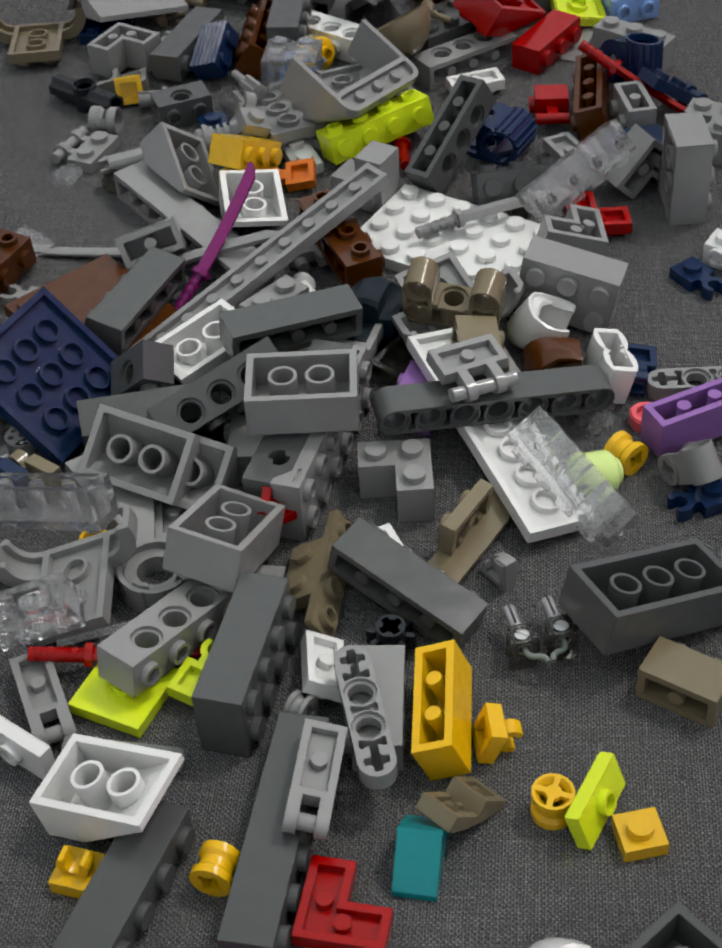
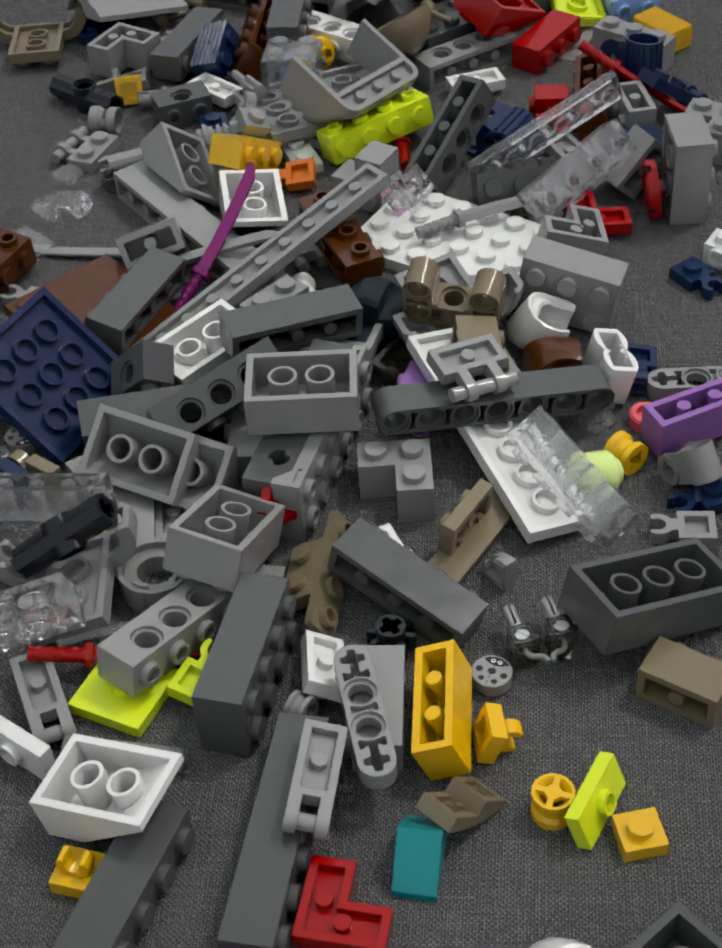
yellow wheel [188,840,241,897] -> none
none -> black piece [10,493,119,579]
none -> clear arm [29,190,93,225]
none -> white plate [187,72,243,108]
none -> clear brick [380,163,435,217]
none -> clear plate [466,70,623,173]
none -> light grey tile [472,655,513,696]
none -> yellow brick [633,6,693,53]
none -> red plate [641,158,665,220]
none -> light grey plate [649,511,718,549]

